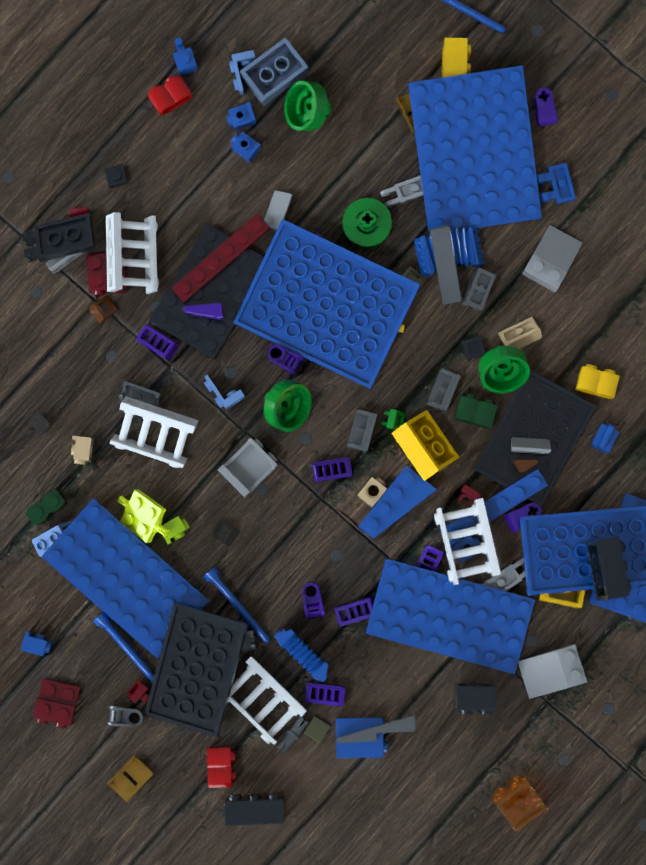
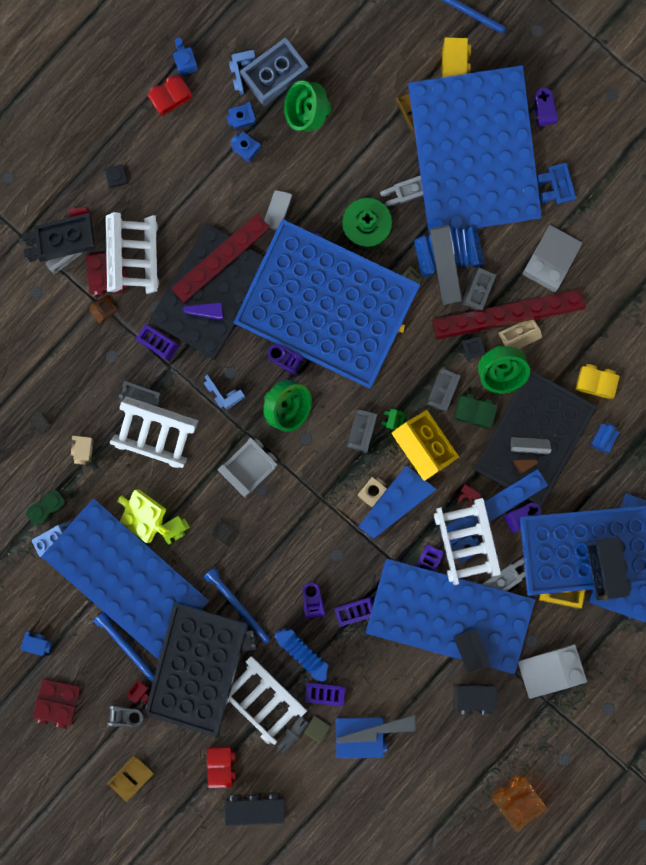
dark purple slope [311,457,352,483] -> none
none -> dark red plate [432,289,586,340]
none -> black panel [454,628,491,672]

